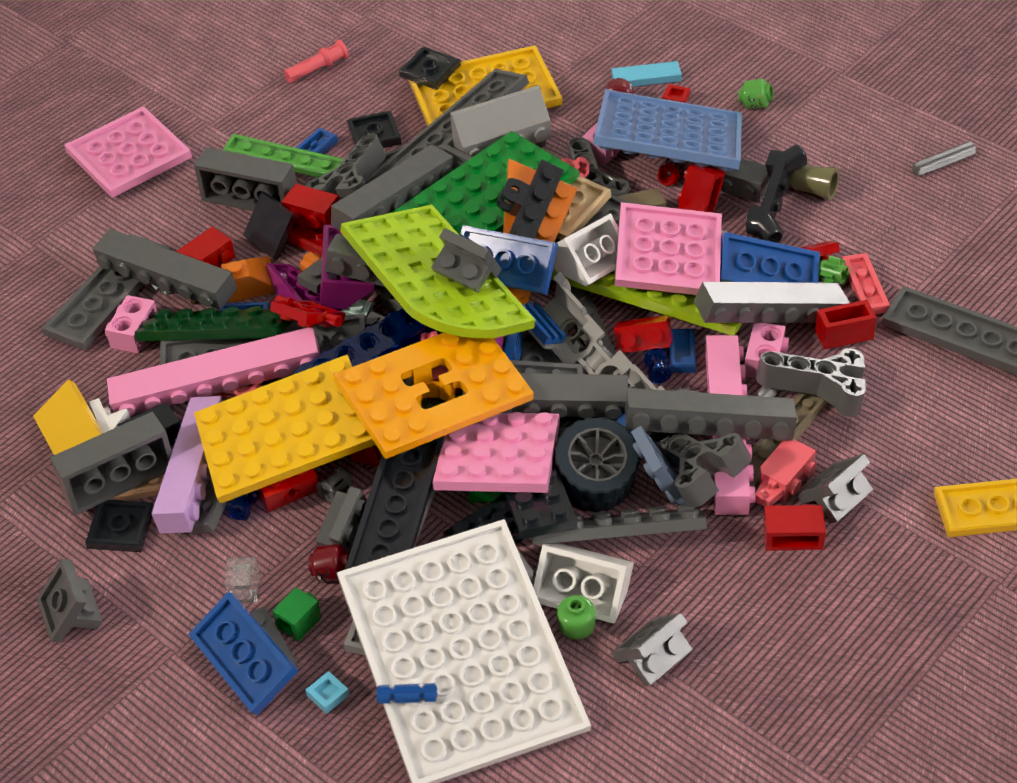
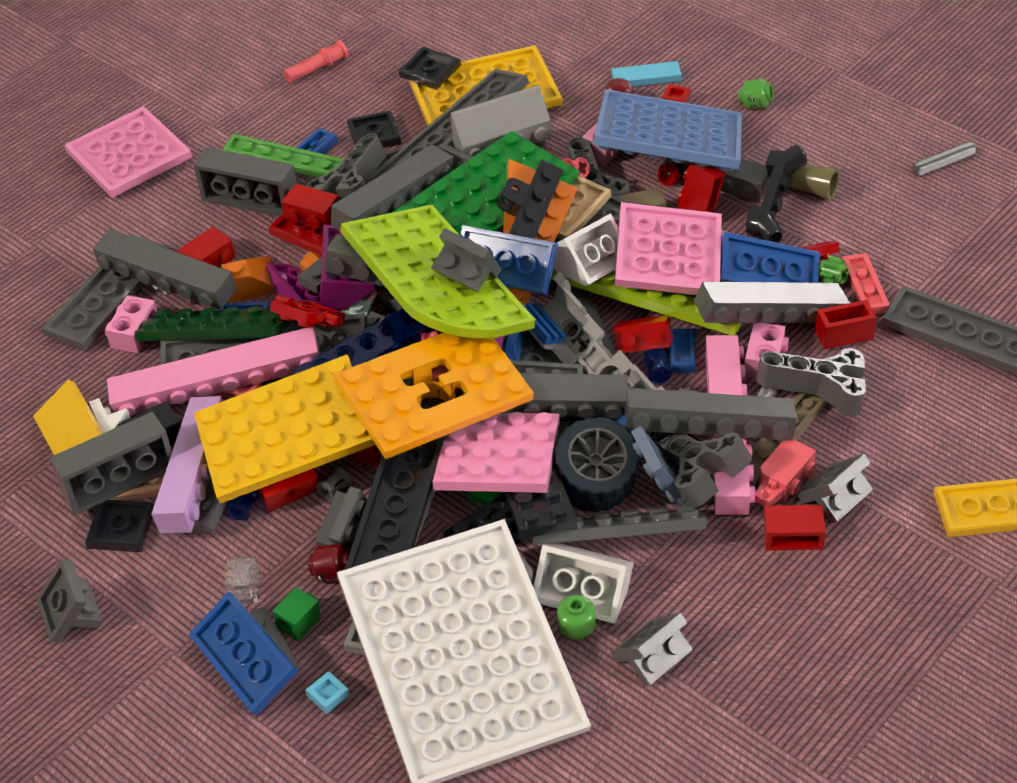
black tile [243,192,297,259] -> none
blue axle [376,683,437,704] -> none

